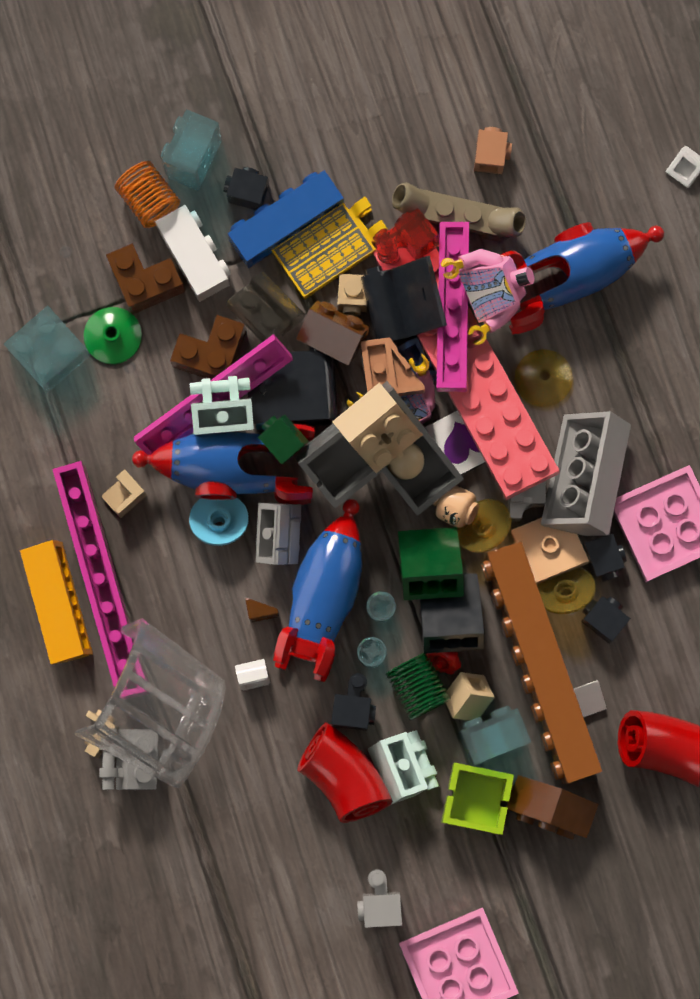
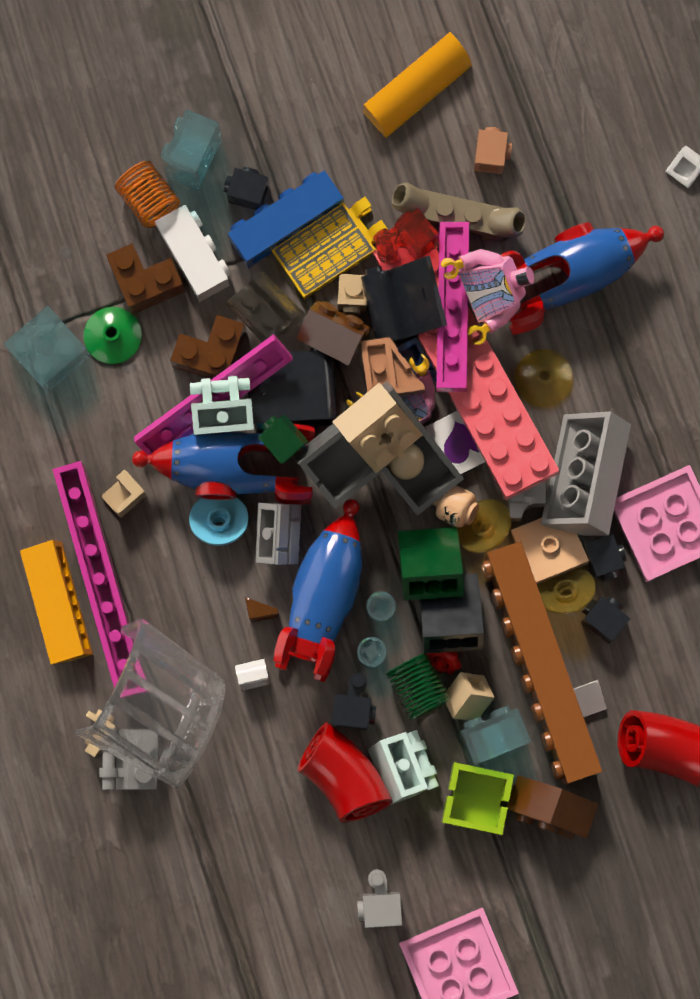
none -> light orange brick [363,32,472,138]

